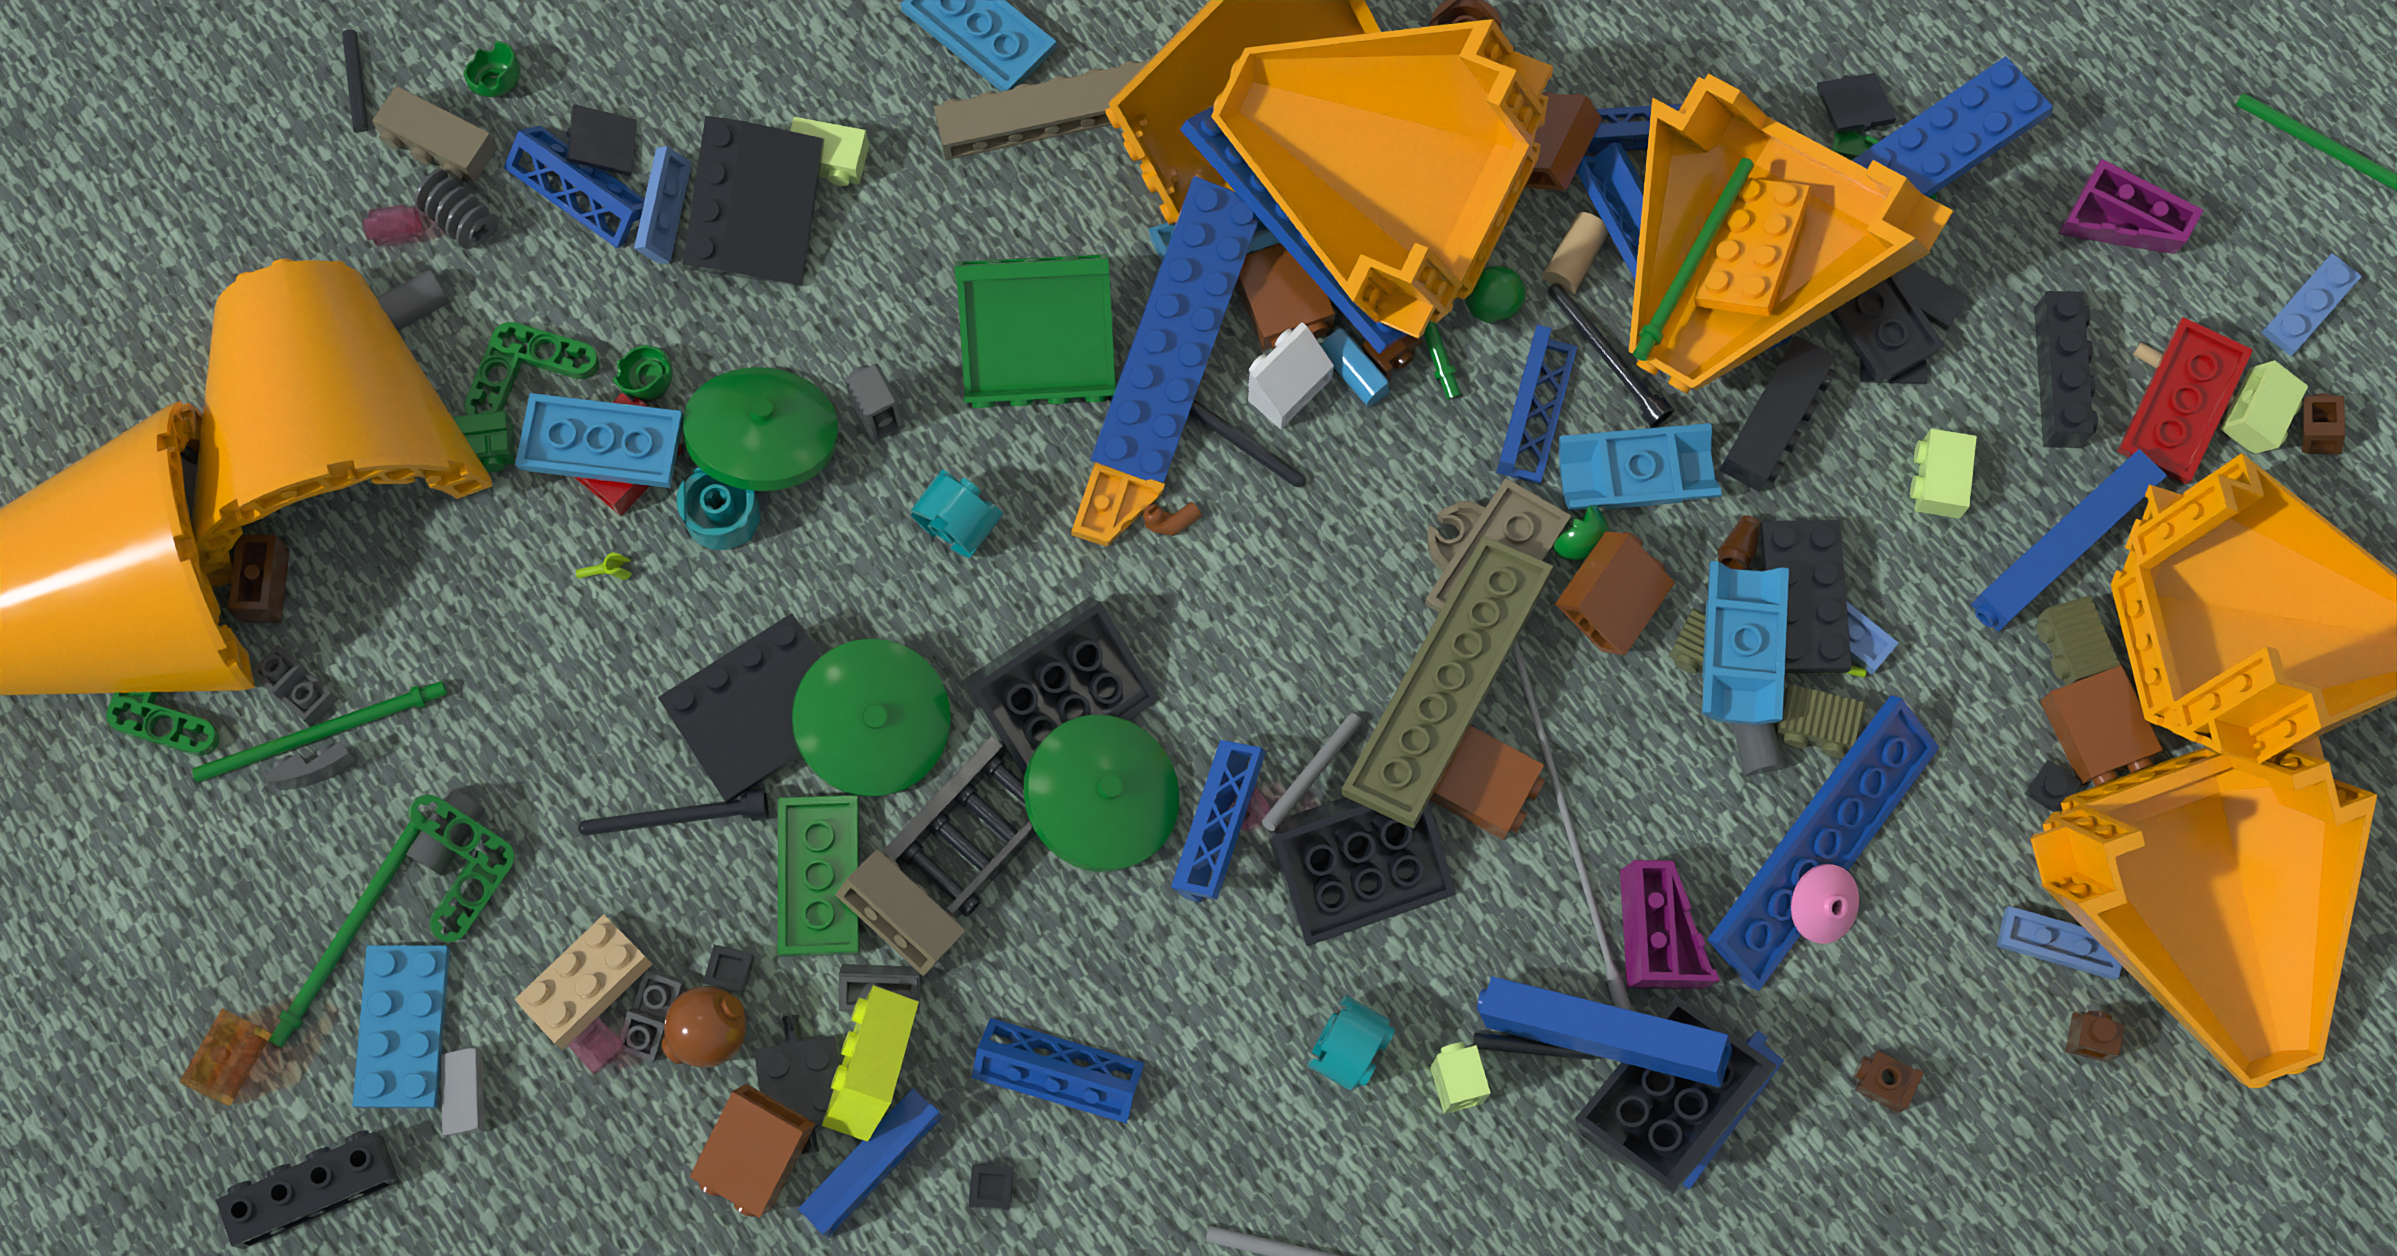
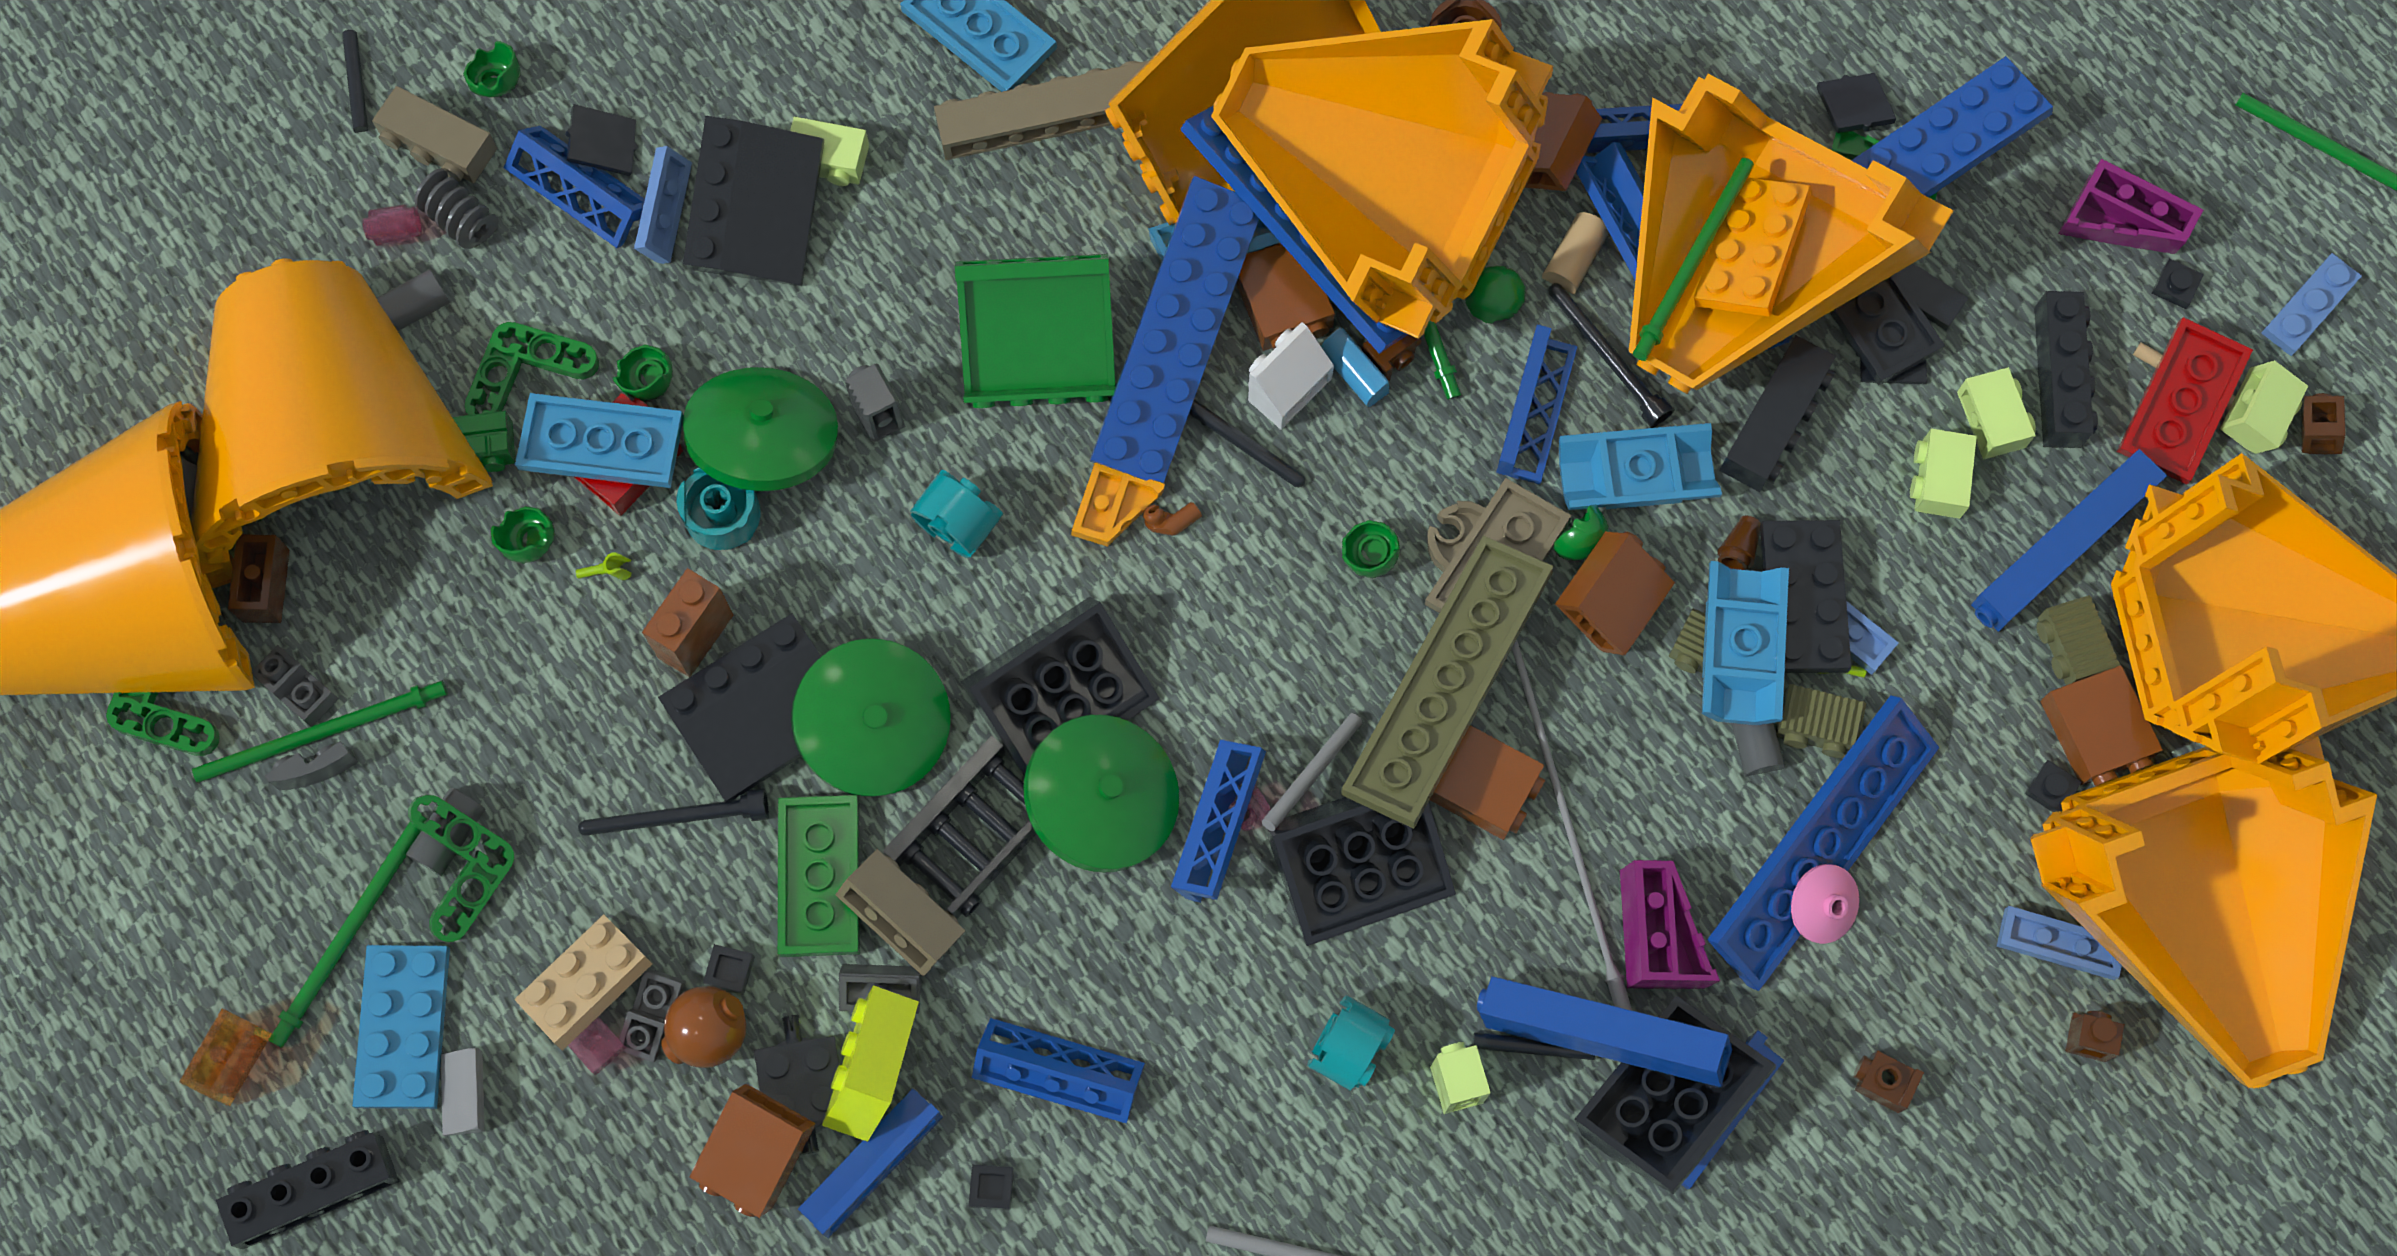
none -> green hair [491,506,555,564]
none -> dark orange brick [642,568,734,677]
none -> green hair [1342,520,1400,579]
none -> yellowish green brick [1957,367,2036,459]
none -> black plate [2152,258,2204,309]

